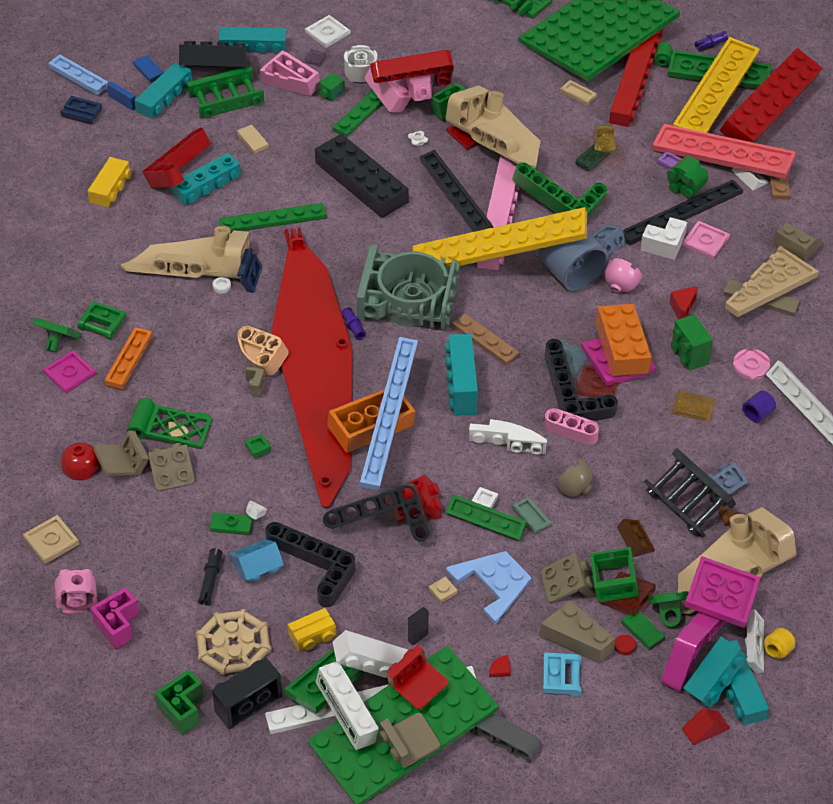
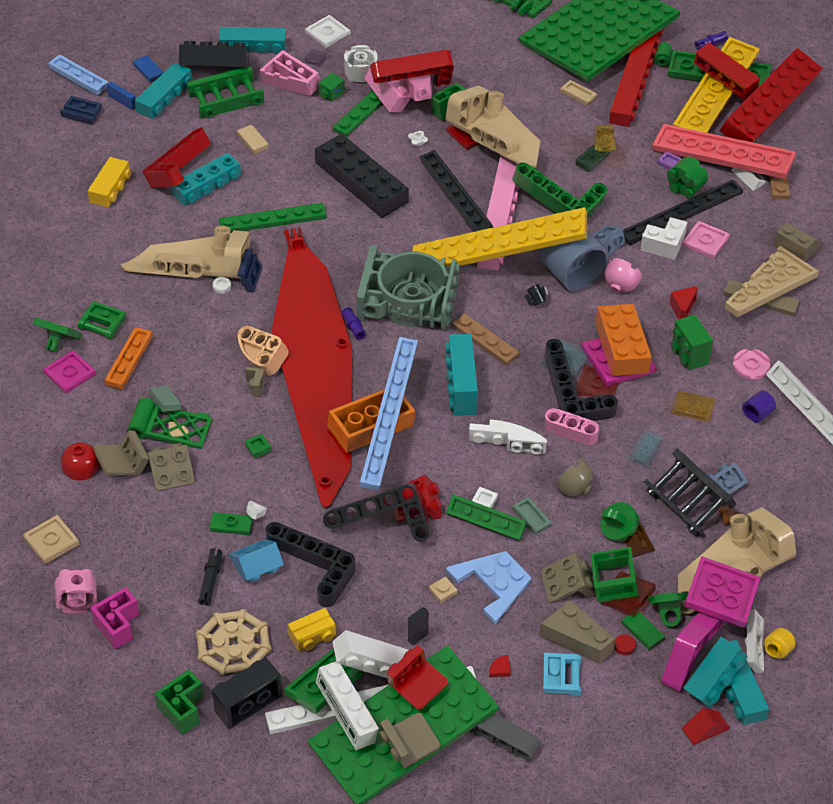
none -> sand green tile [149,386,181,412]
none -> black gear [525,284,549,306]
none -> green tile [600,502,639,542]
none -> clear light blue tile [629,430,663,468]
none -> red brick [694,42,760,100]

